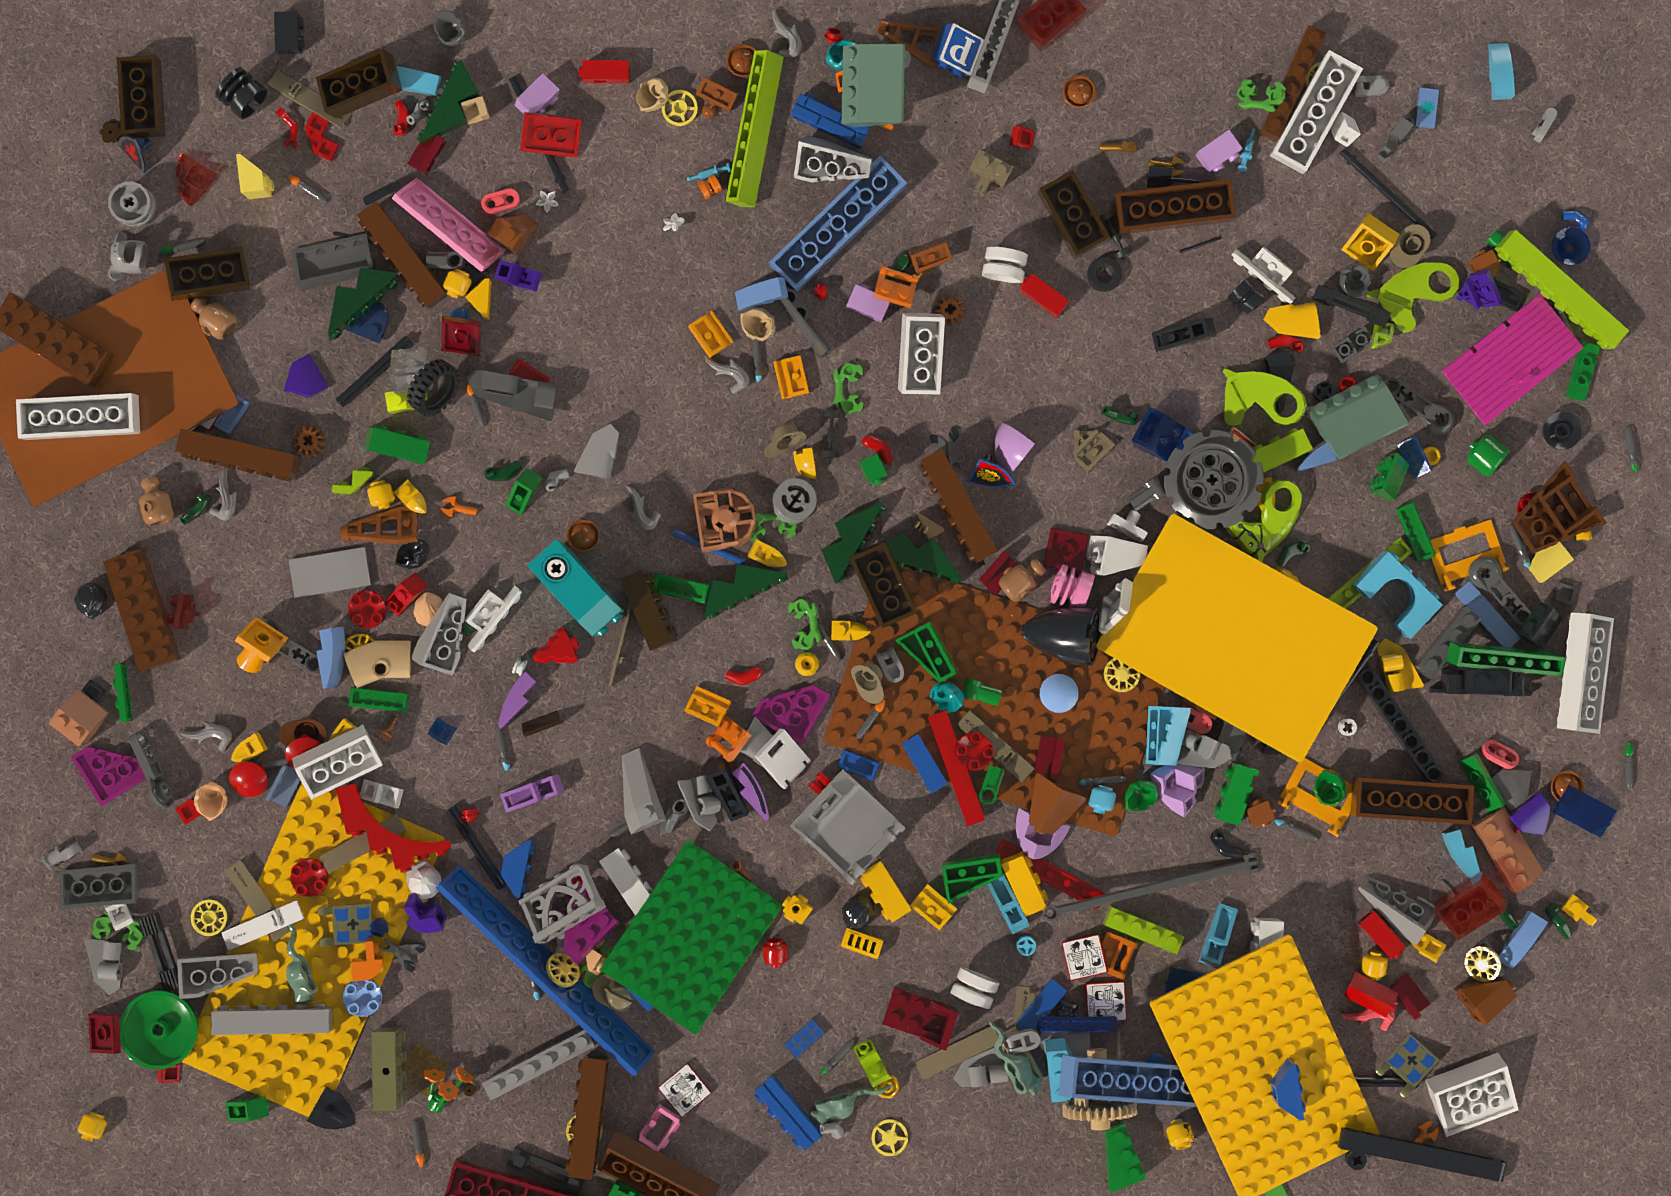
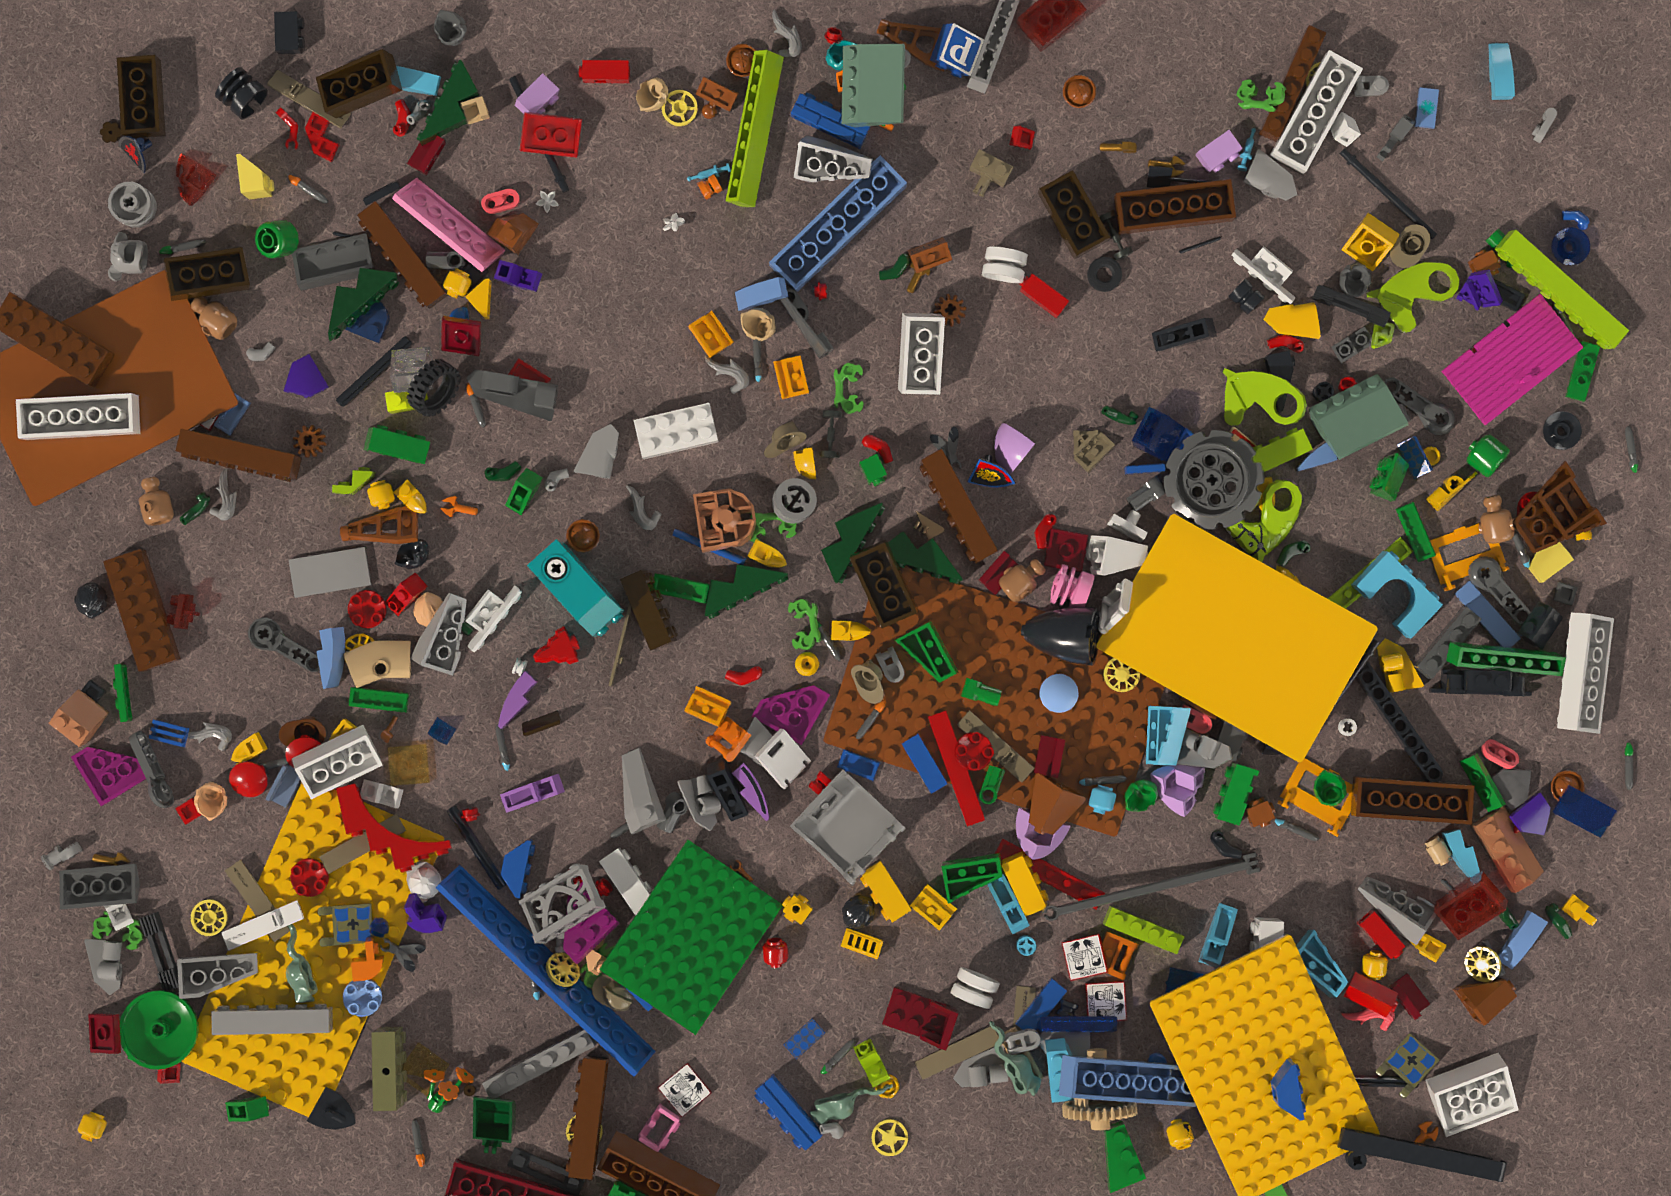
light orange plant [235,617,288,673] -> none
lavender brick [846,284,891,323] -> none
orange plate [873,264,919,308] -> none
teal hair [930,682,964,712] -> none
none -> blue tile [149,720,189,747]
none -> light grey arm [246,342,276,361]
none -> green head [255,220,299,258]
none -> clear yellow tile [388,744,430,786]
none -> dark green piece [473,1096,516,1154]
none -> red plate [596,878,613,896]
none -> white brick [634,403,719,459]
none -> red arm [1034,514,1057,549]
none -> blue tile [1124,463,1165,475]
none -> light grey panel [1243,149,1297,201]
none -> medium azure wedge [1296,930,1348,998]
none -> tan brick [1425,835,1452,866]
none -> yellow panel [1426,471,1477,511]
none -> medium nougat piece [1479,495,1515,544]

